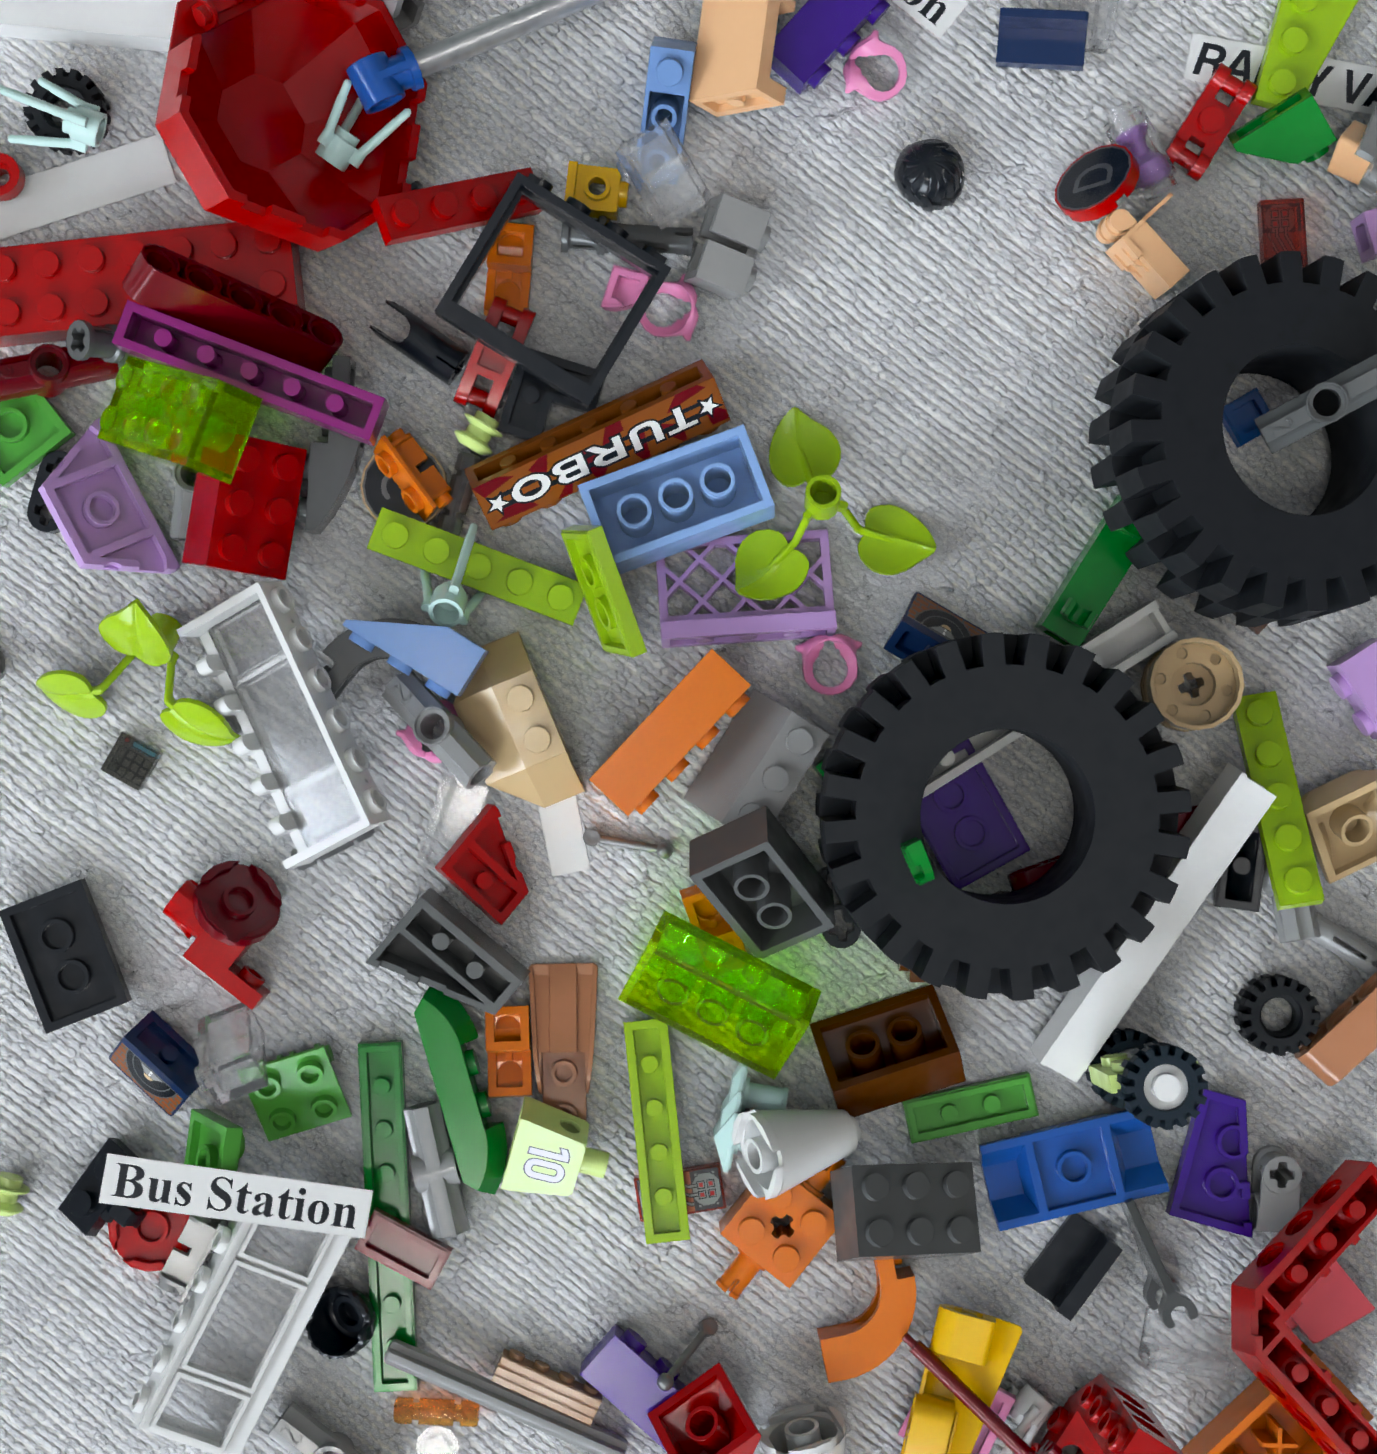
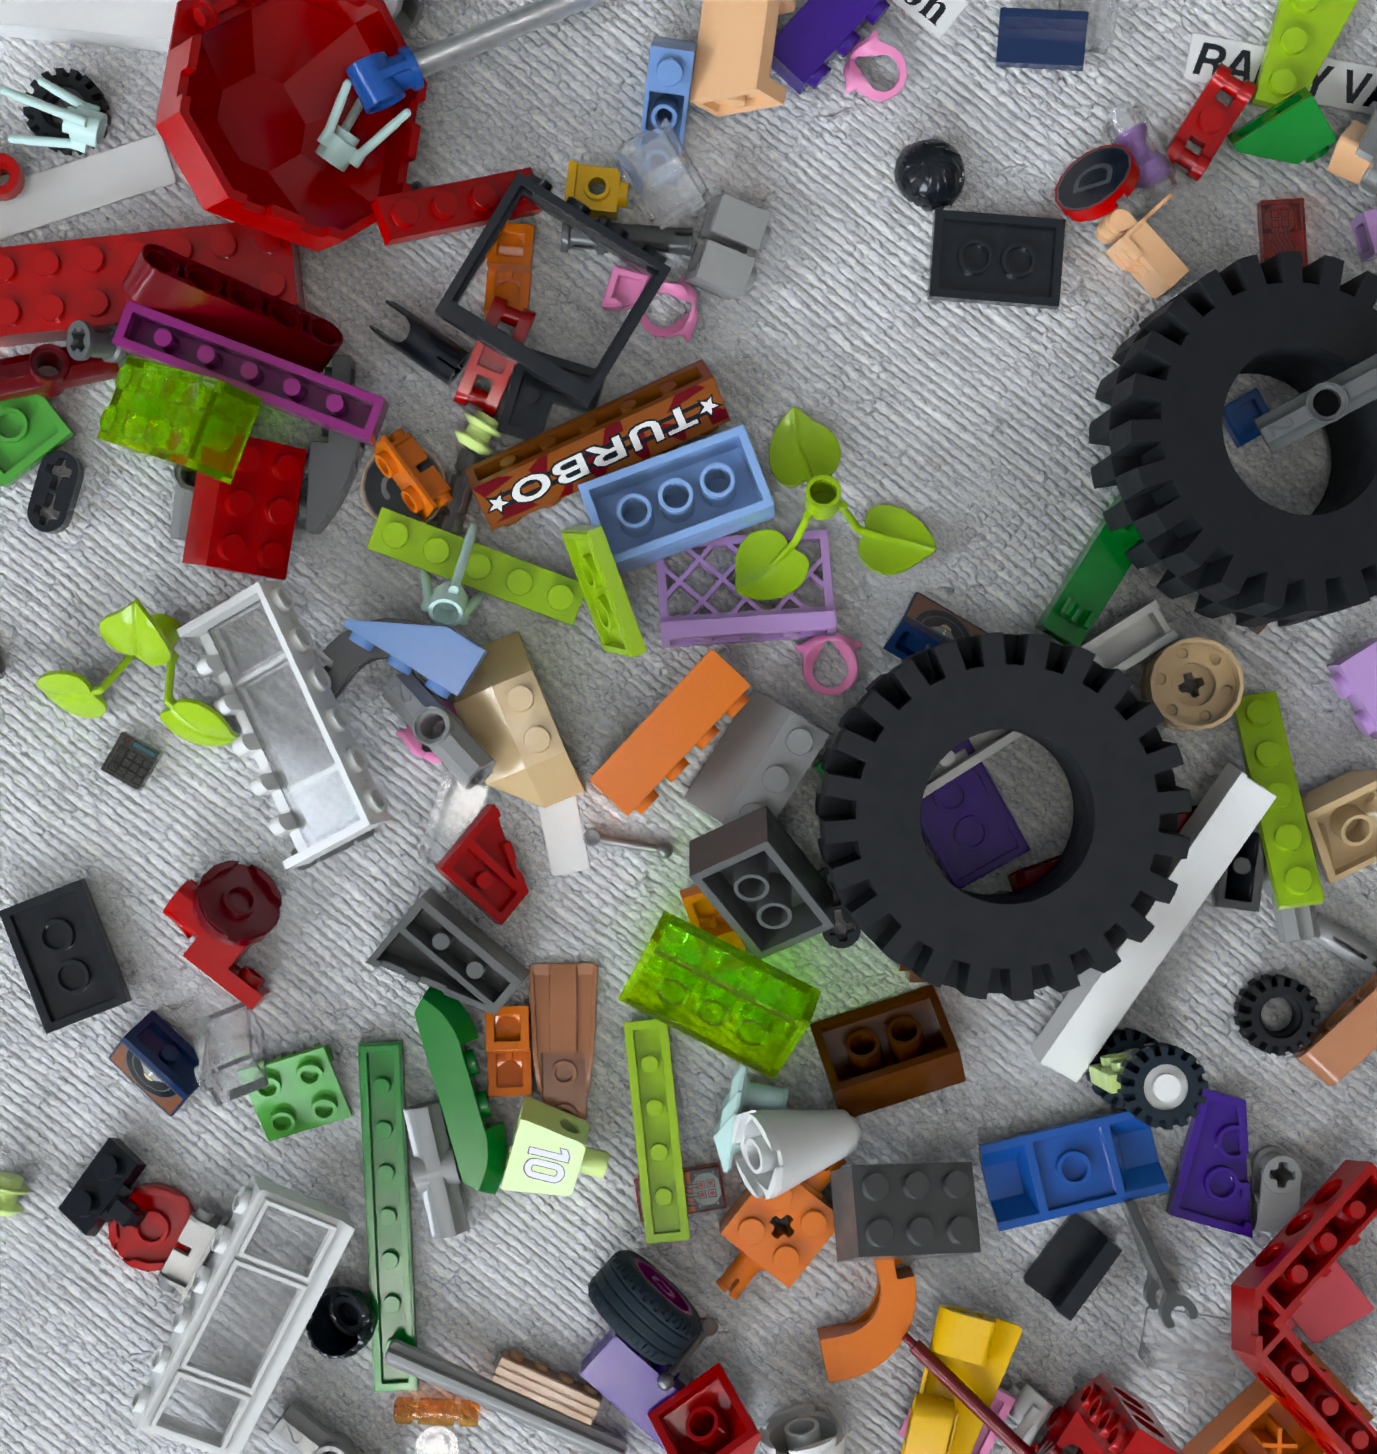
lavender wing [38,417,180,574] -> none
white sticker [98,1153,373,1239] -> none
bright green plate [184,1109,245,1171] -> none
tile [354,1207,453,1290] -> none
green tile [900,837,935,886] -> none
bright green tile [902,1071,1039,1144] -> none
none -> black wheel [588,1250,702,1365]
none -> black plate [927,209,1066,310]

